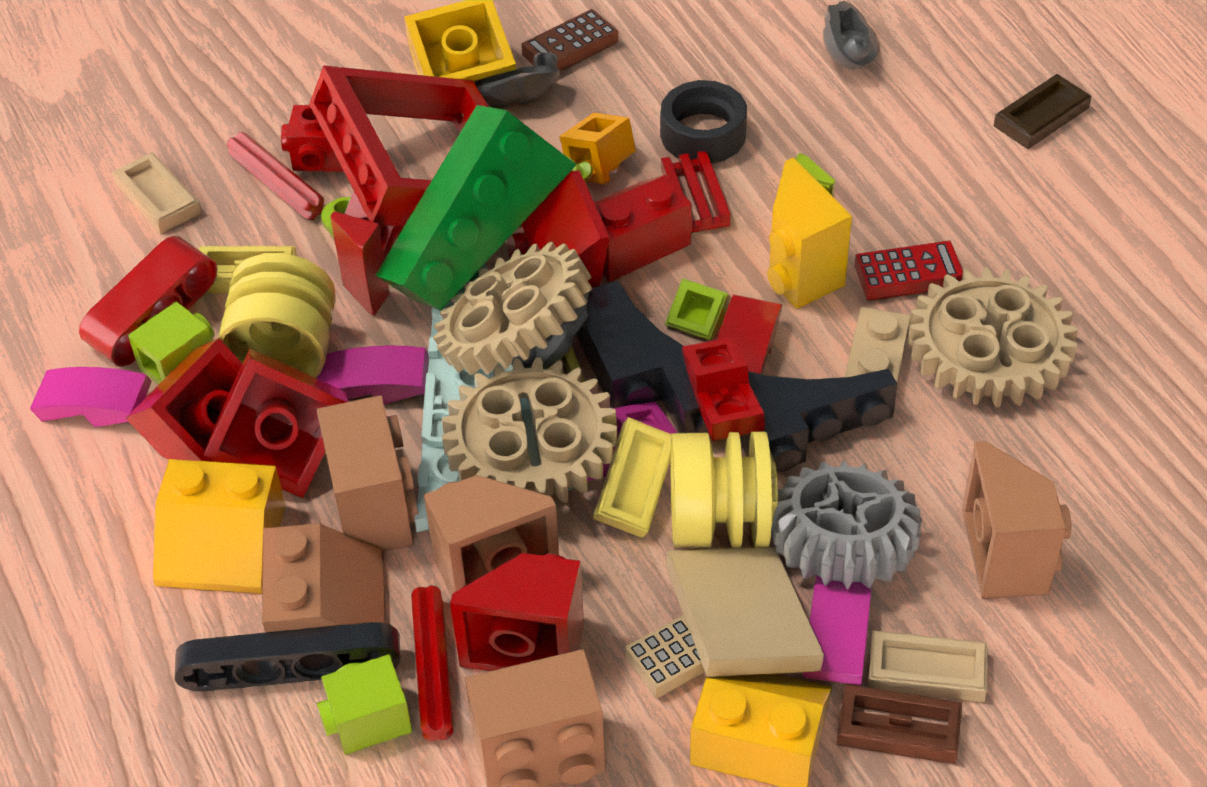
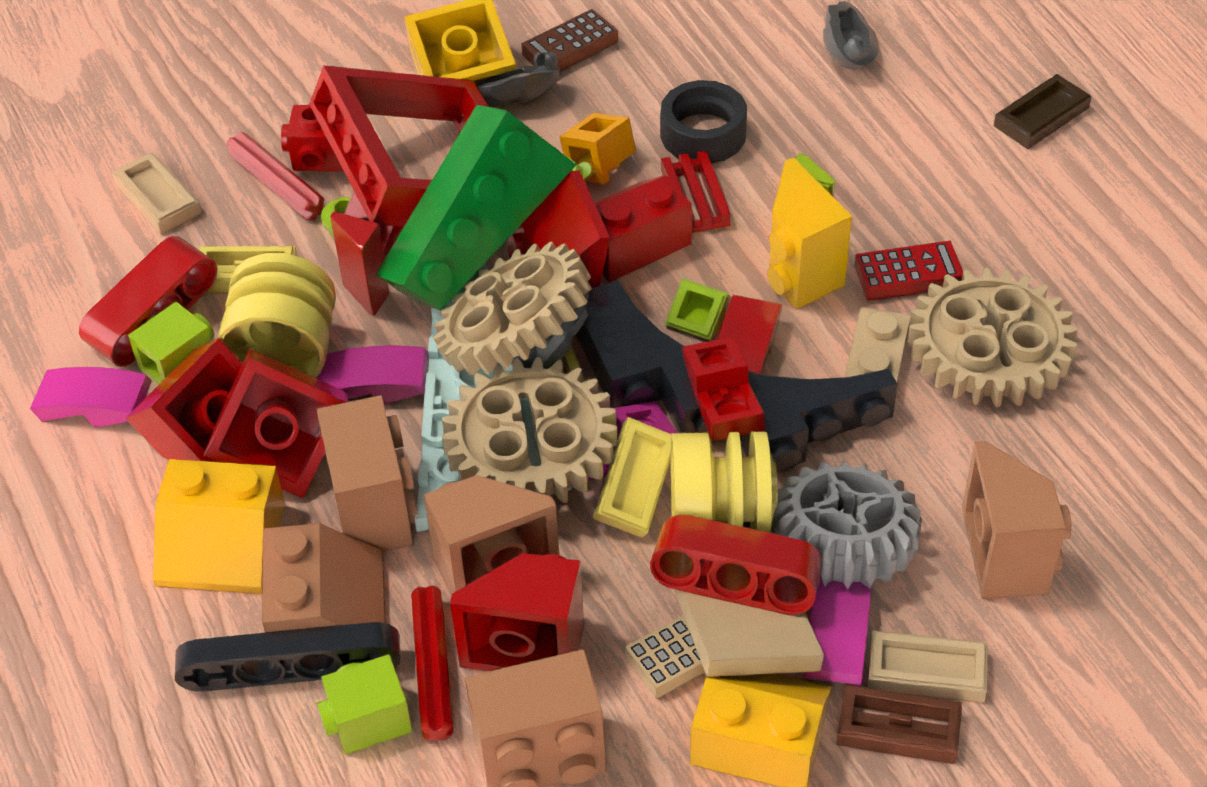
none -> red beam [650,515,822,615]

